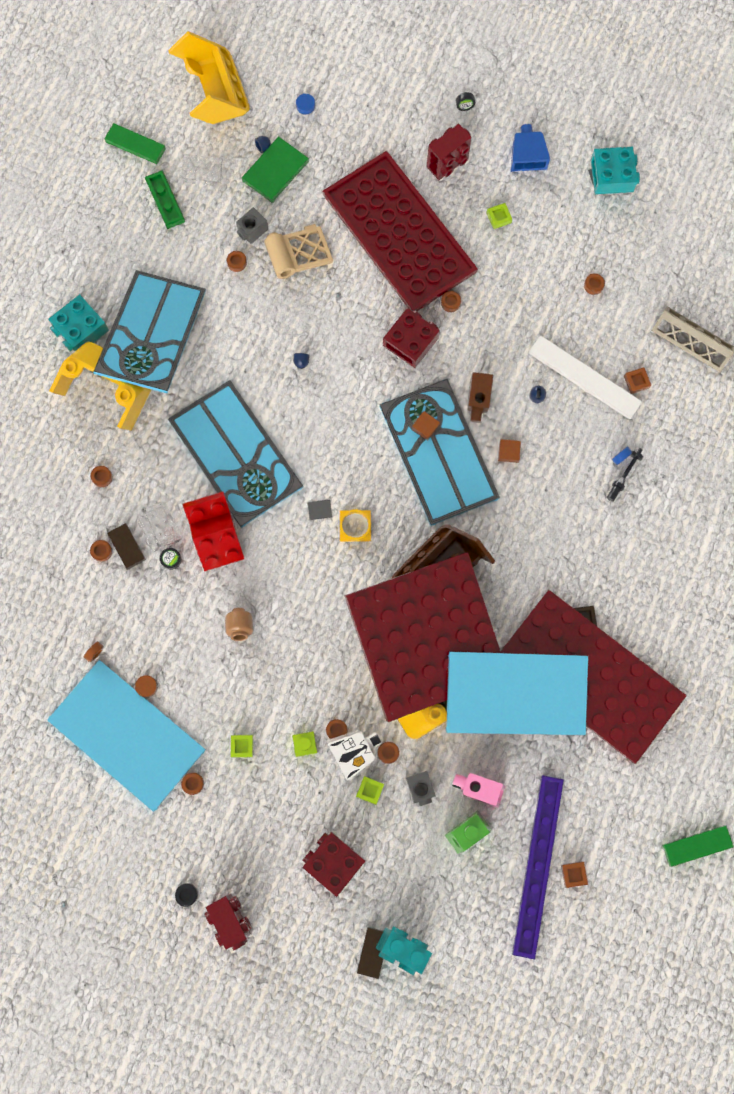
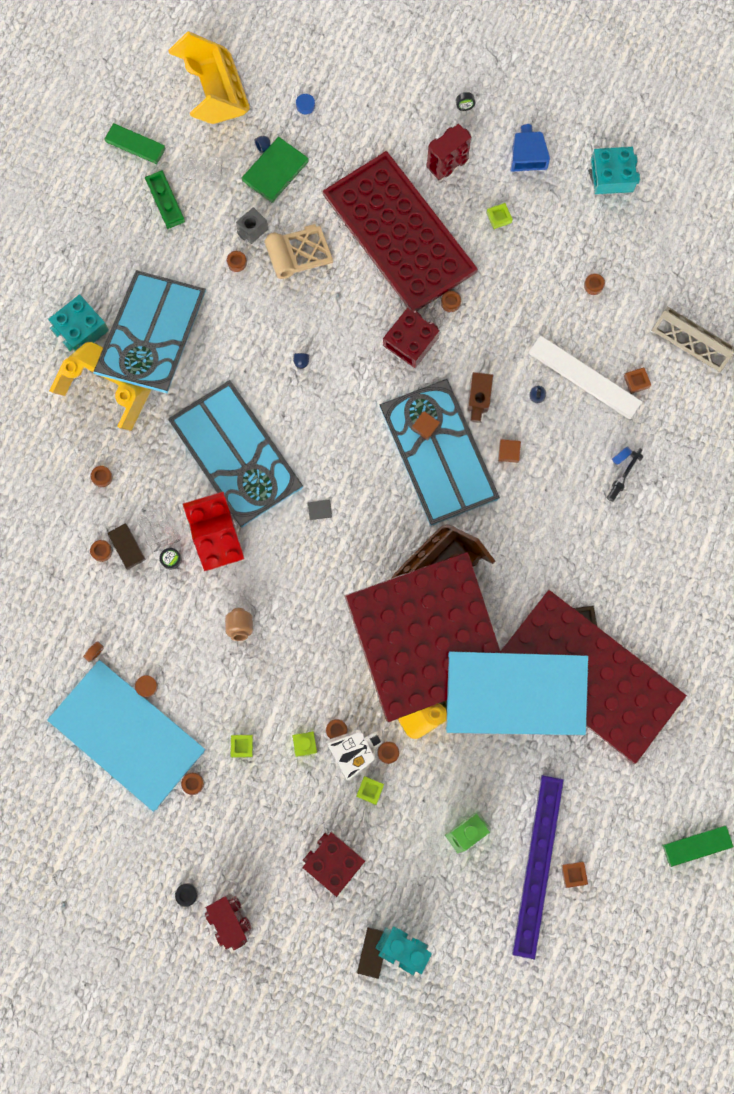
yellow piece [340,509,371,542] -> none
dark grey brick [406,771,436,806] -> none
bright pink torso [452,773,505,808] -> none

